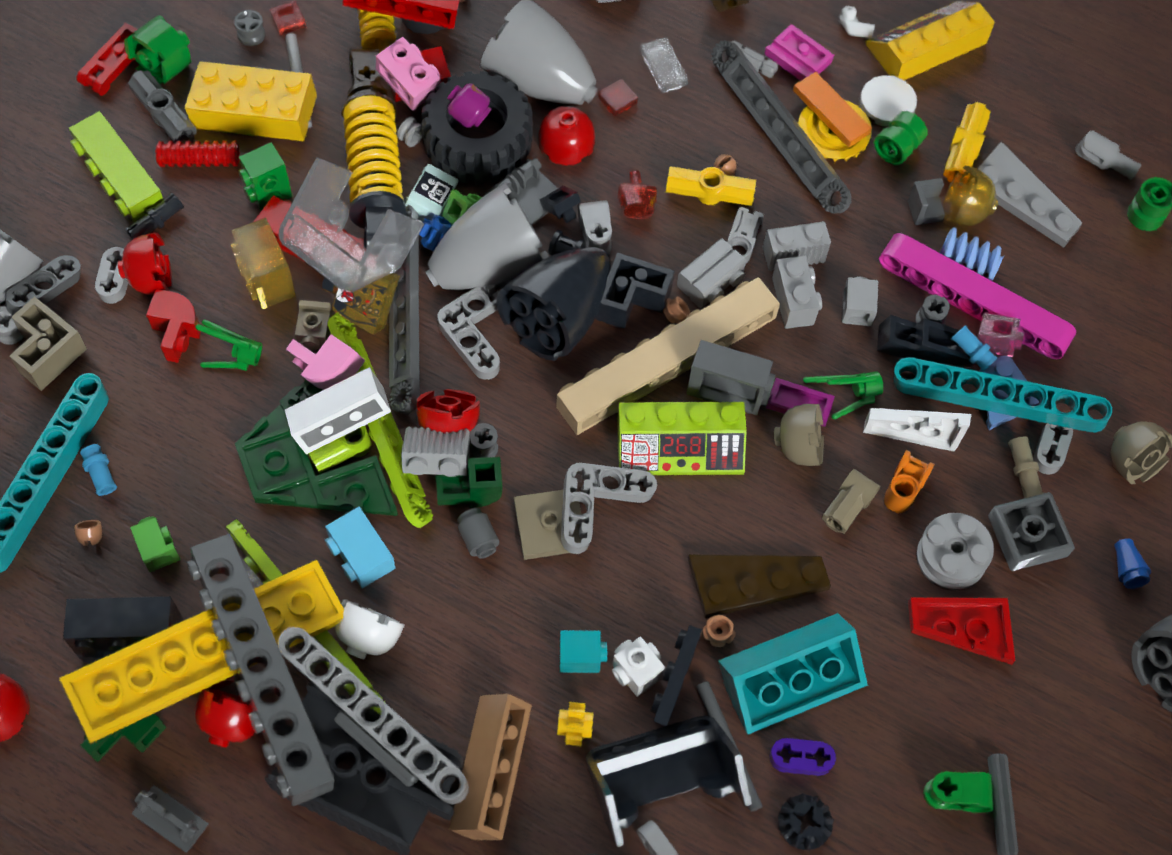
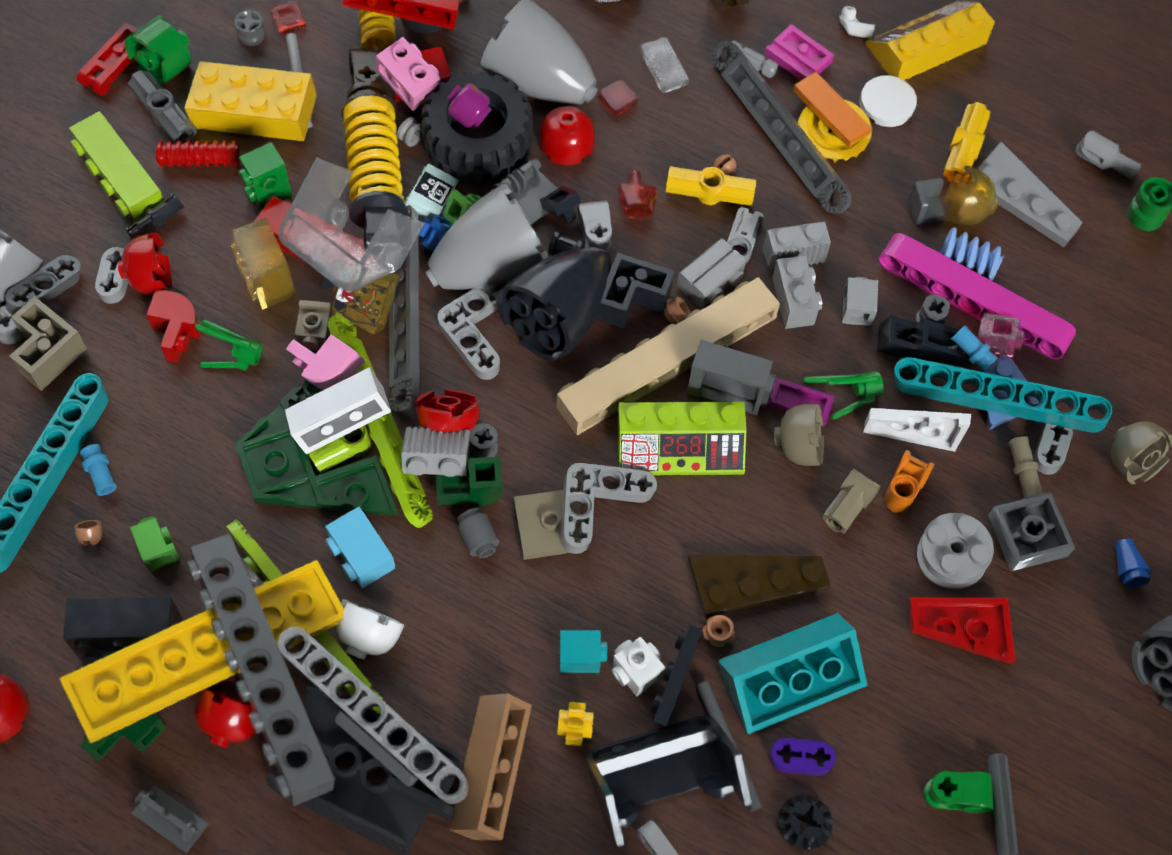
green wheel [874,111,928,165] -> none

